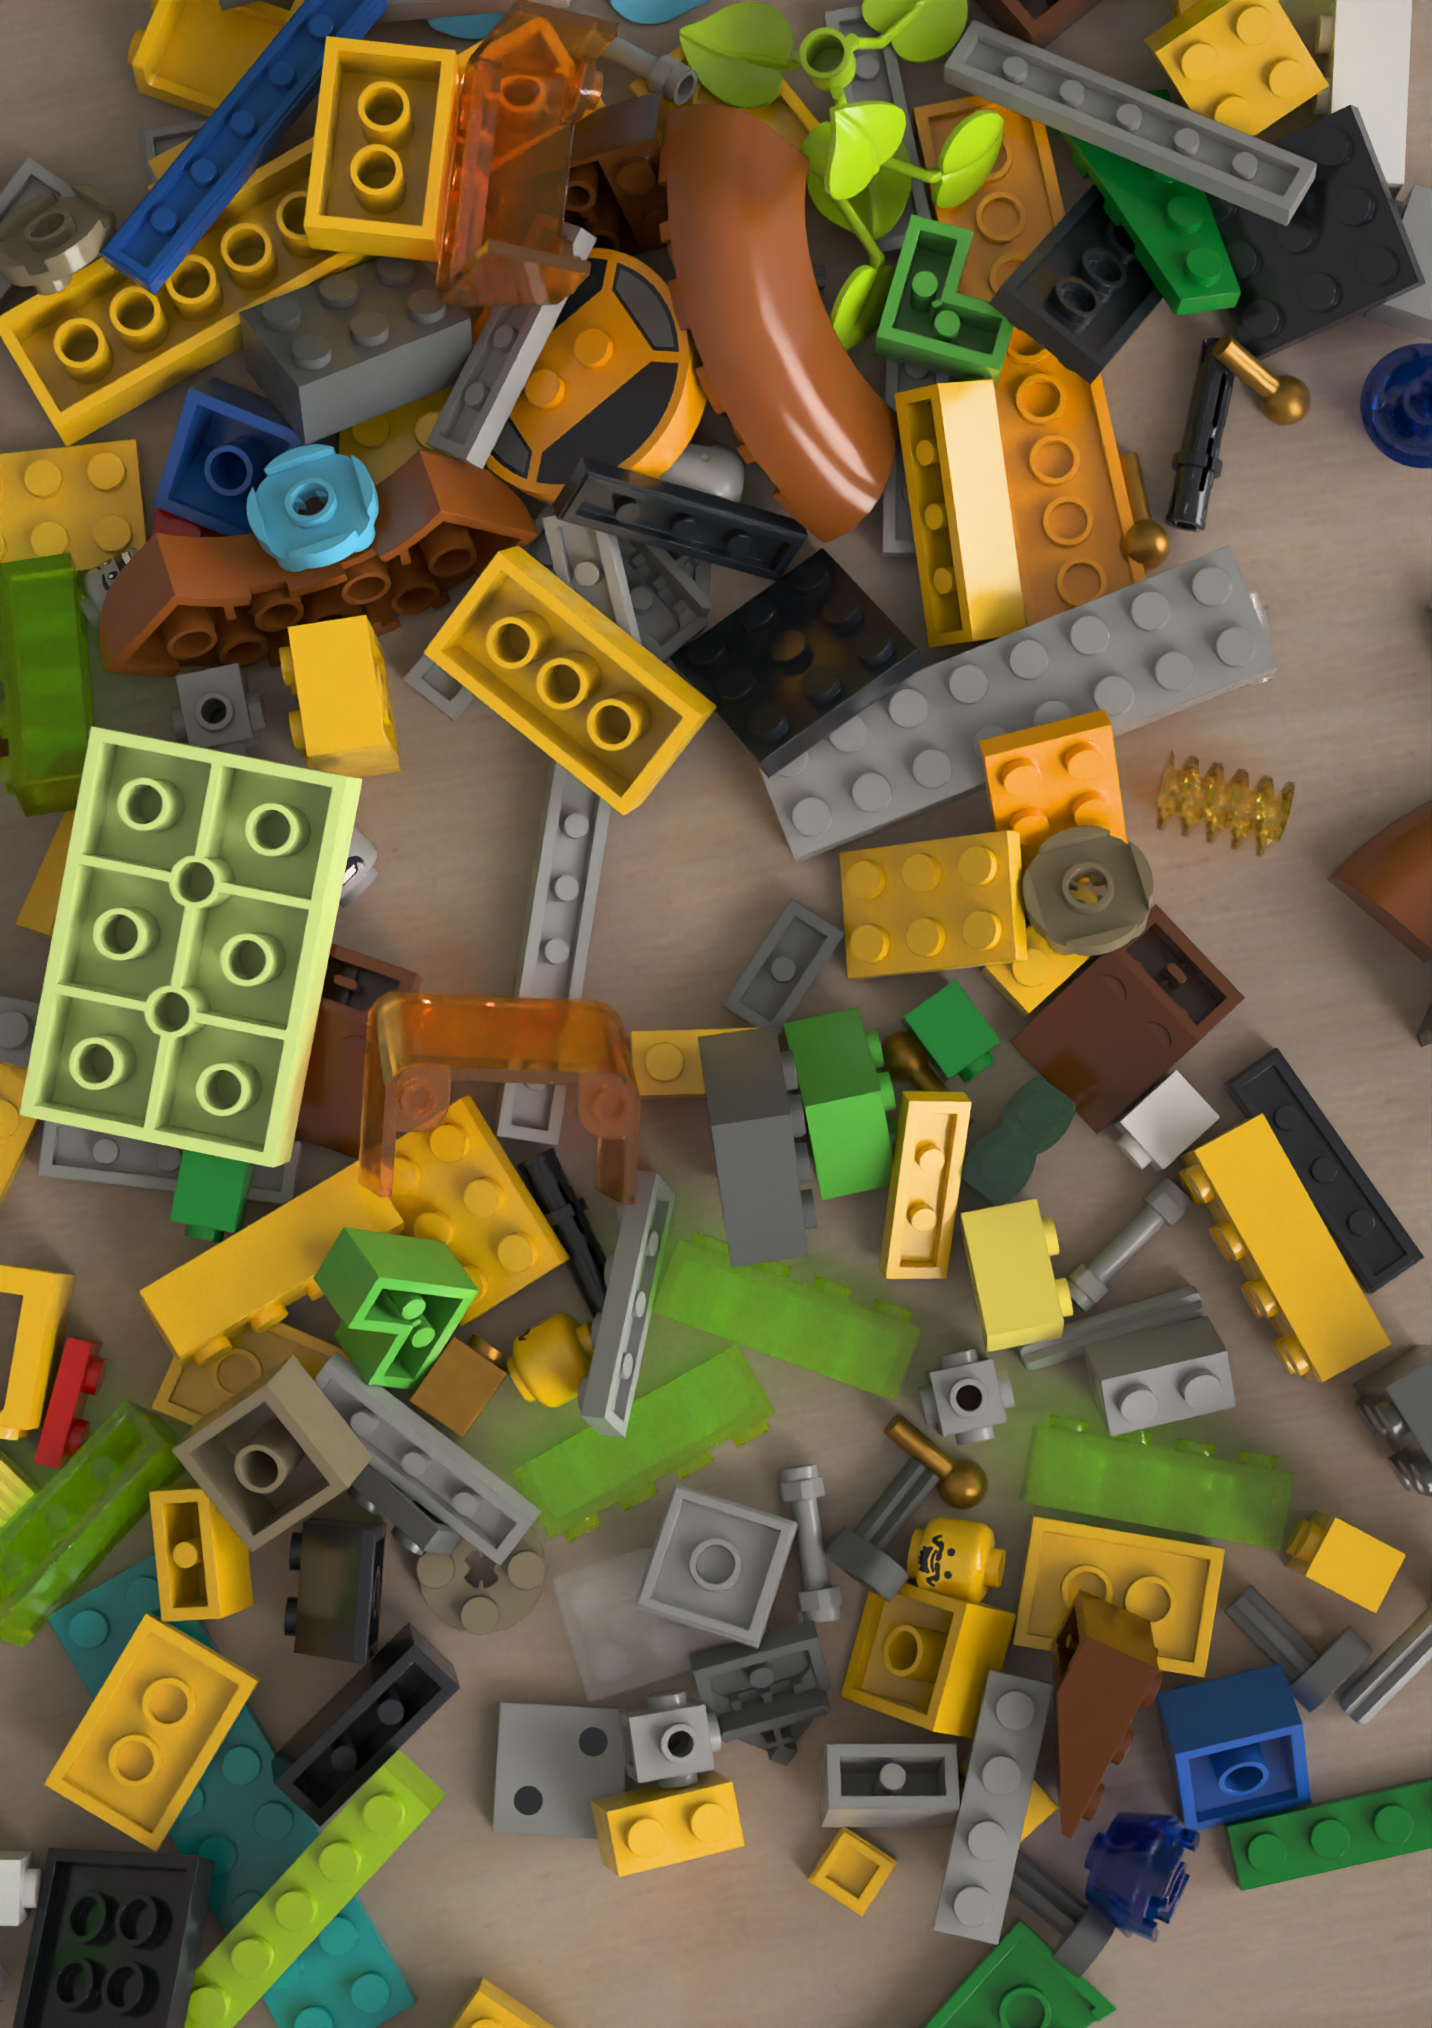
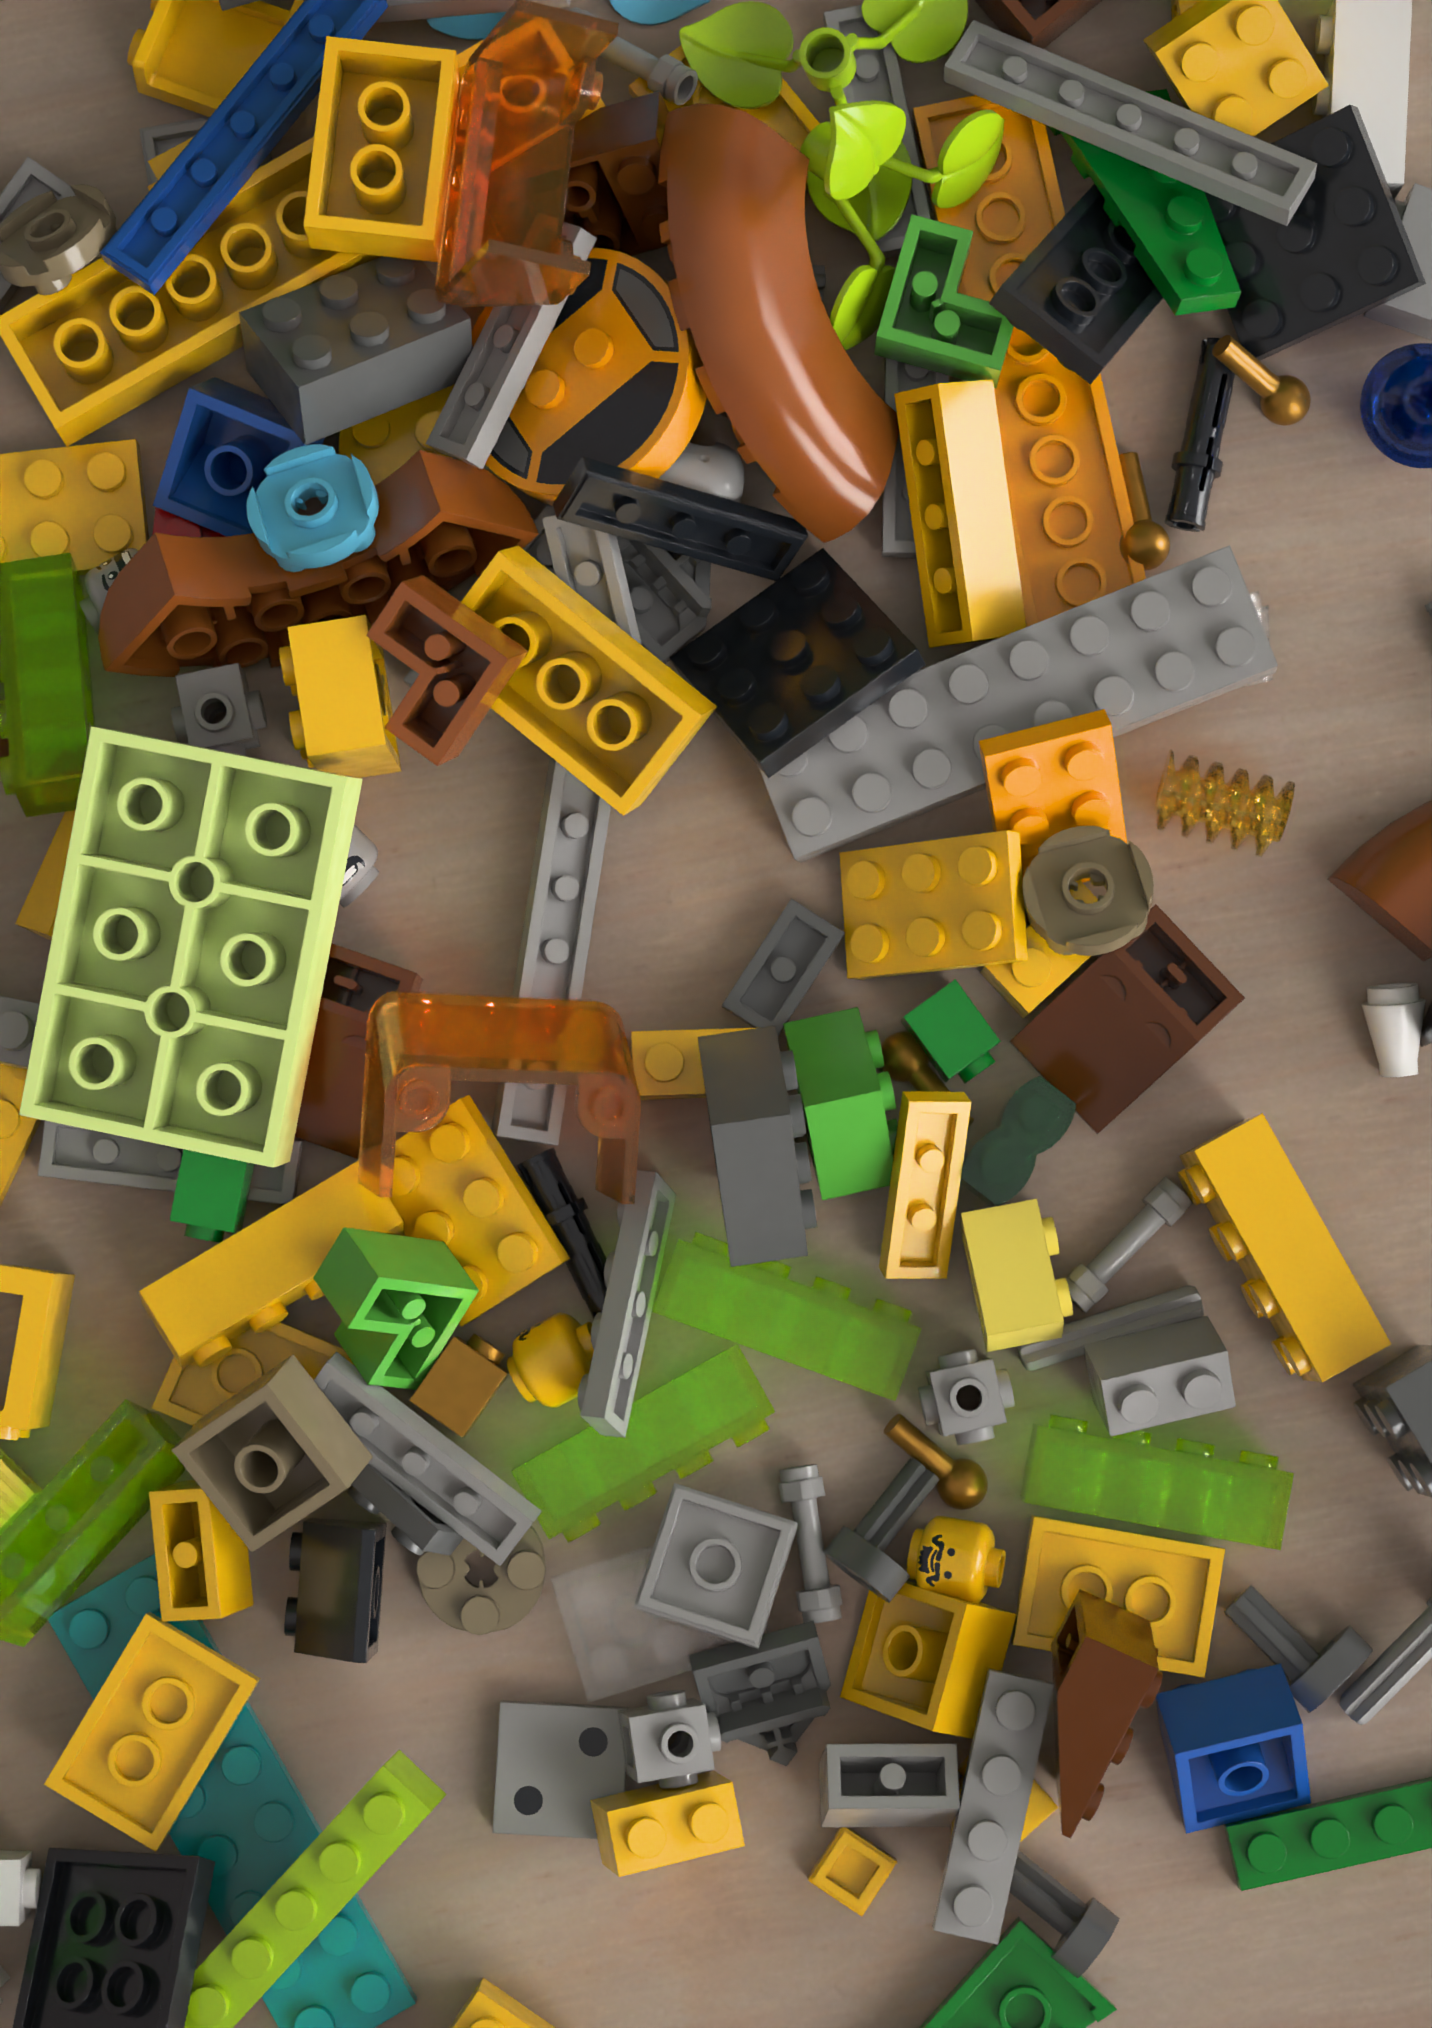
red plate [33,1336,107,1469] -> none
black brick [271,1622,460,1827] -> none
clear blue cone [1084,1811,1200,1943] -> none
white brick [1114,1070,1220,1172] -> none
black tile [1222,1047,1424,1294] -> none
yellow brick [1285,1510,1406,1613] -> none
none -> dark orange brick [366,575,528,766]
none -> white cone [1361,983,1426,1077]

